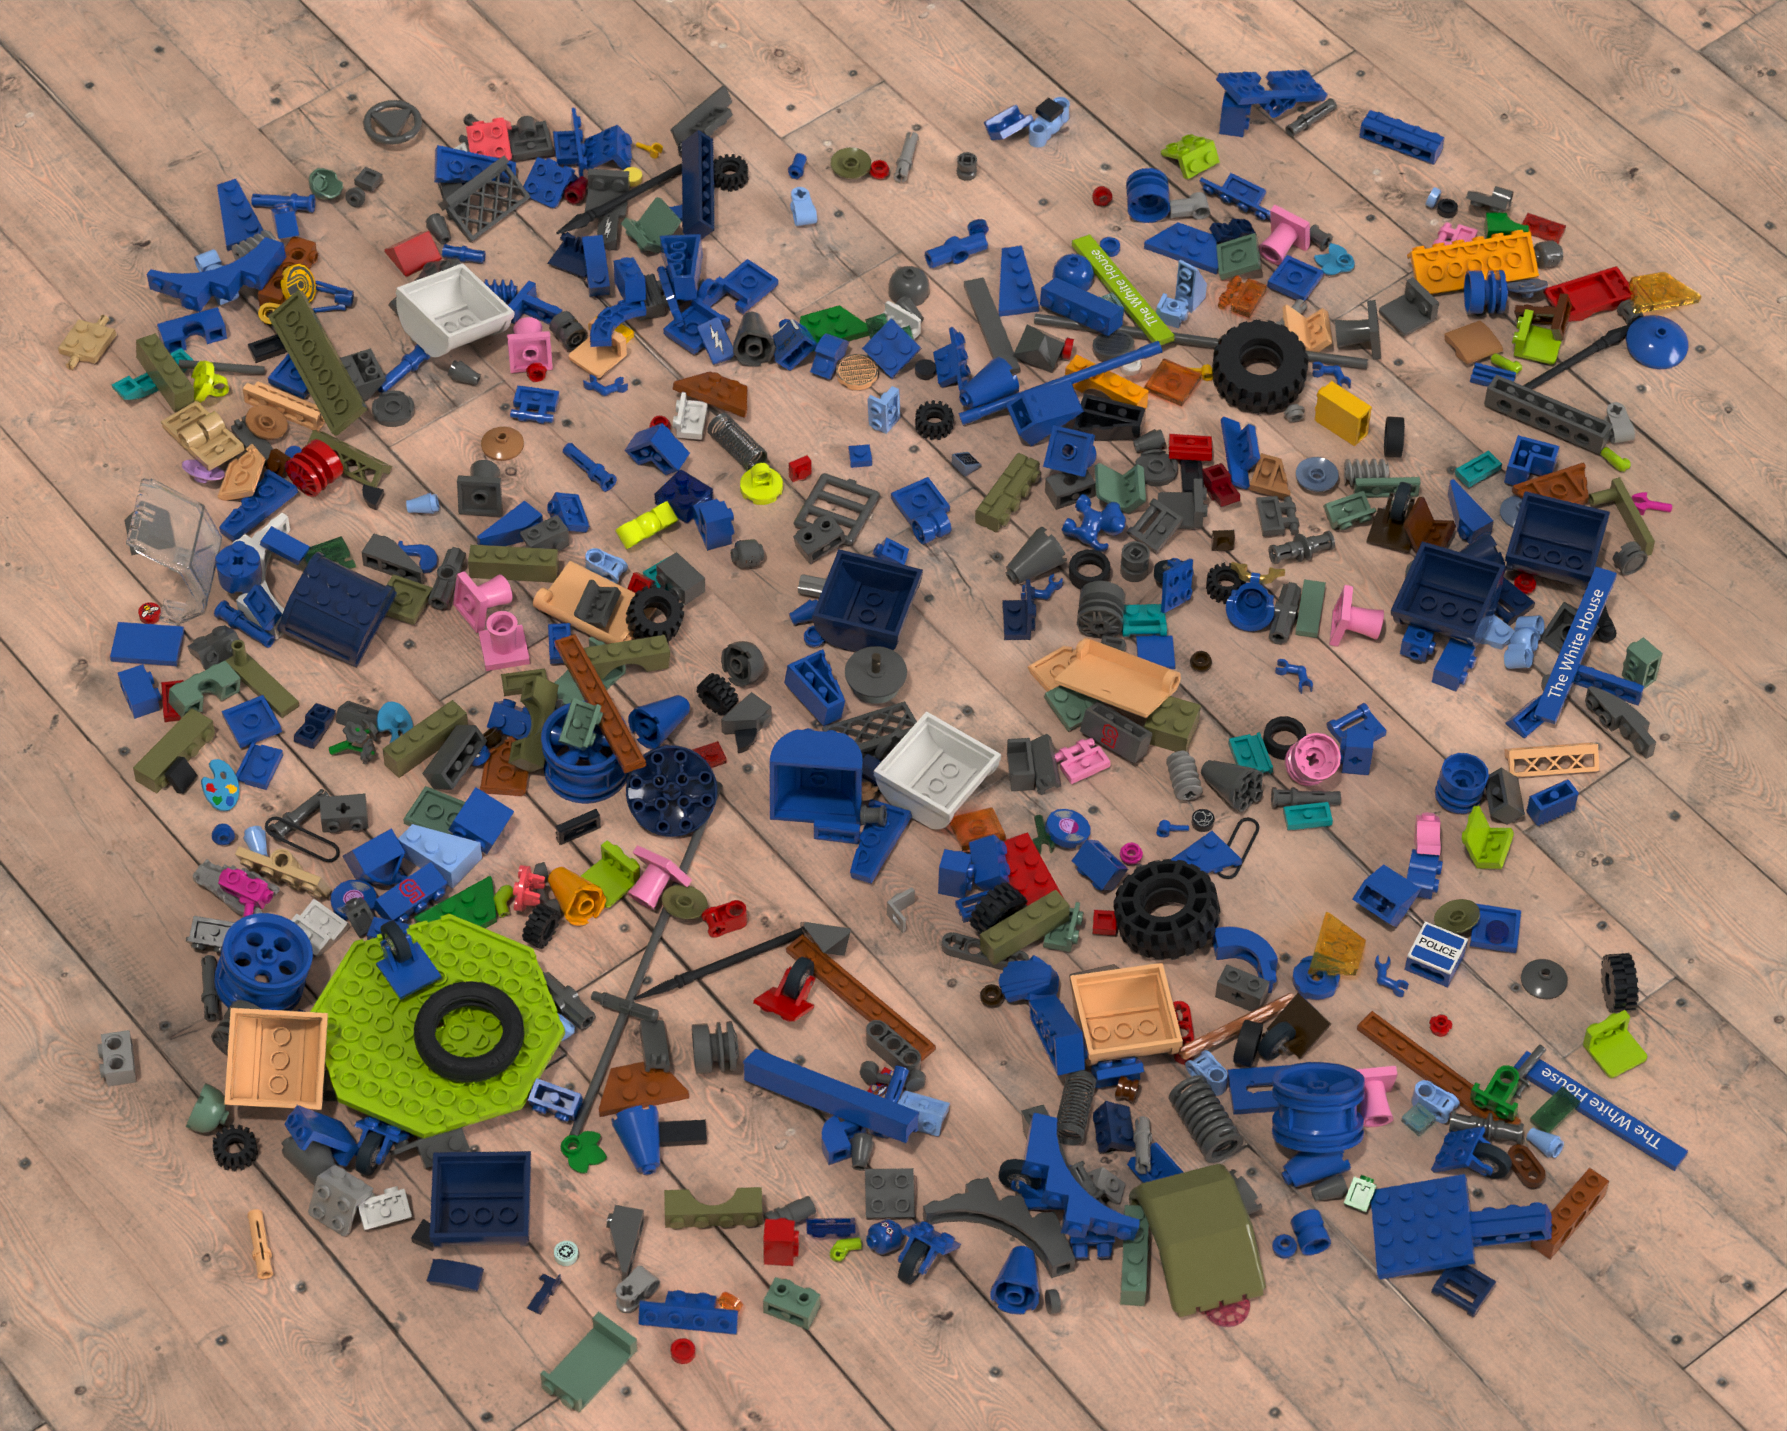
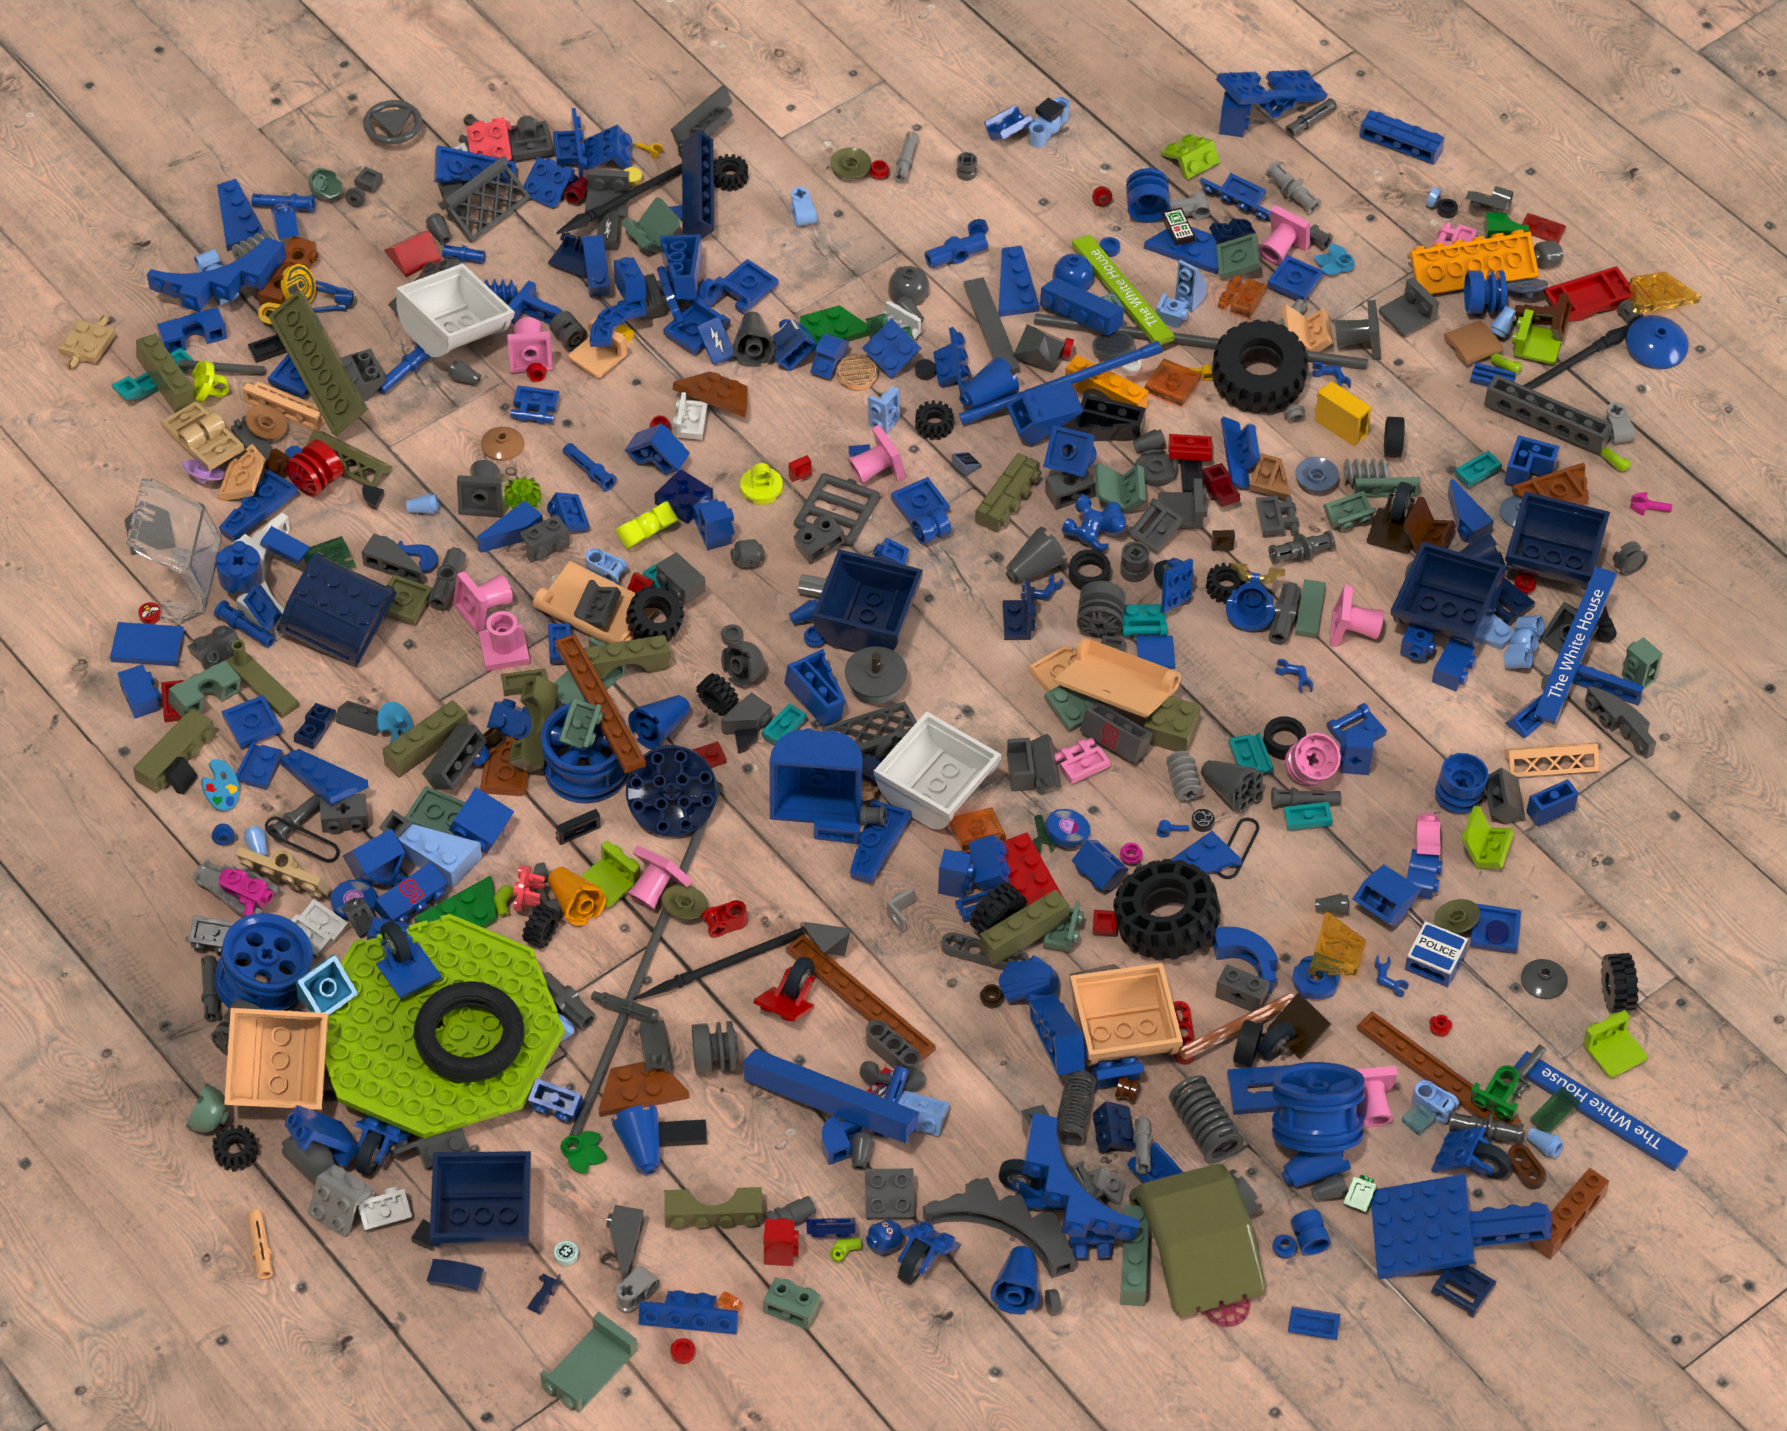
light grey brick [97,1030,136,1087] -> none
dark grey plant [329,719,378,765] -> none
dark grey tile [372,390,415,427] -> none
olive brick [468,545,559,583] -> none
blue arm [583,375,628,396] -> none
dark grey piece [707,413,768,471] -> none
blue pin [788,153,807,179] -> none
light blue piece [1185,1050,1228,1096] -> none
dark brown plate [1190,651,1212,672] -> none
olive piece [1589,477,1655,556] -> none
none -> blue wing [280,749,369,805]
none -> dark azure slope [296,954,358,1015]
none -> dark grey brick [379,809,412,839]
none -> clear neon green gear [505,475,541,510]
none -> dark grey tile [721,624,743,645]
none -> teal plate [762,703,807,745]
none -> bright pink plant [848,425,906,484]
none -> tile [1162,207,1195,245]
none -> light grey piece [1266,161,1321,214]
none -> blue plate [1288,1306,1341,1340]
none -> dark grey cone [1315,893,1349,916]
none -> light blue cone [1490,306,1516,339]

